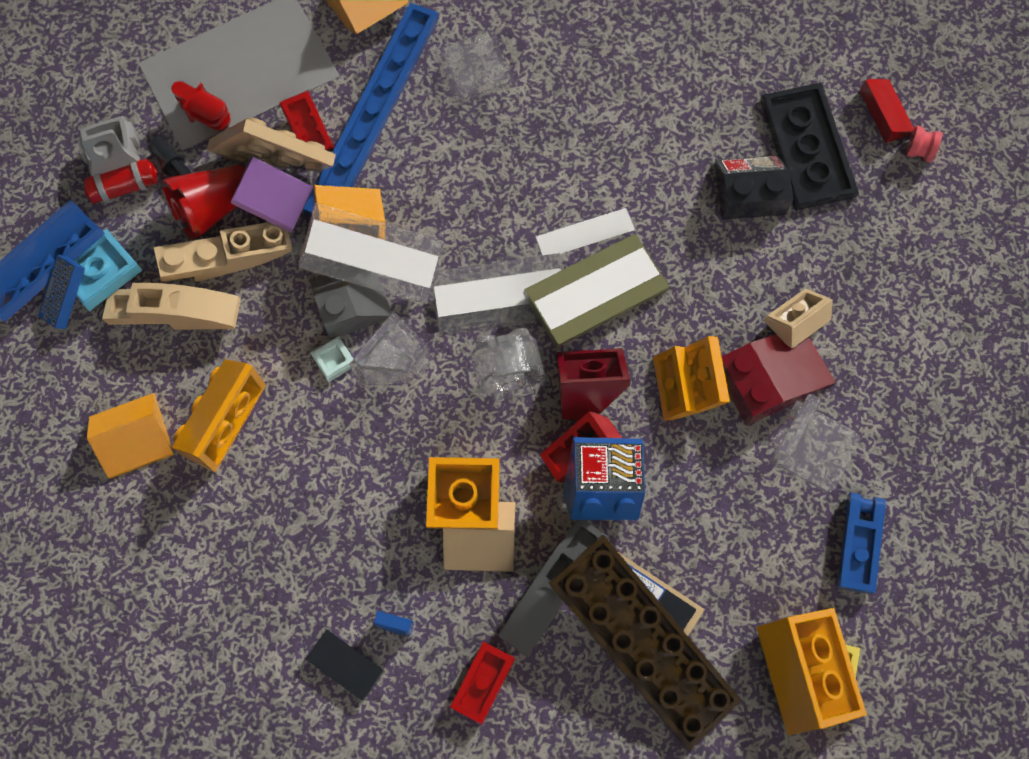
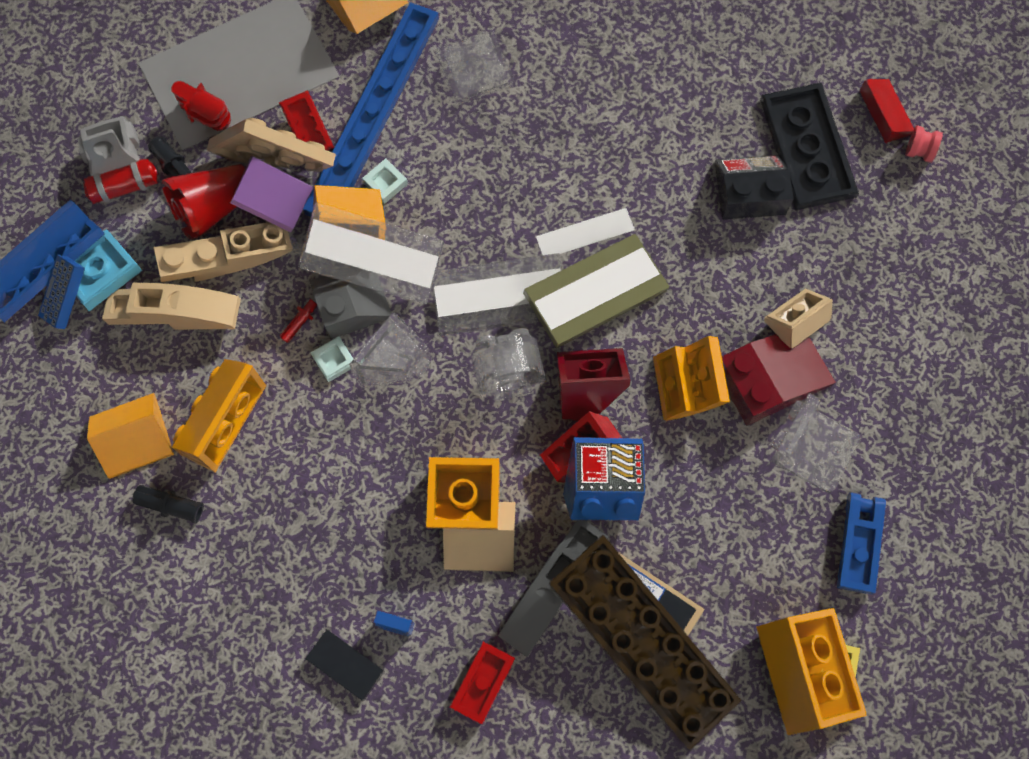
none -> black axle [133,485,204,524]
none -> red piece [280,299,317,343]
none -> light aqua tile [362,158,408,204]

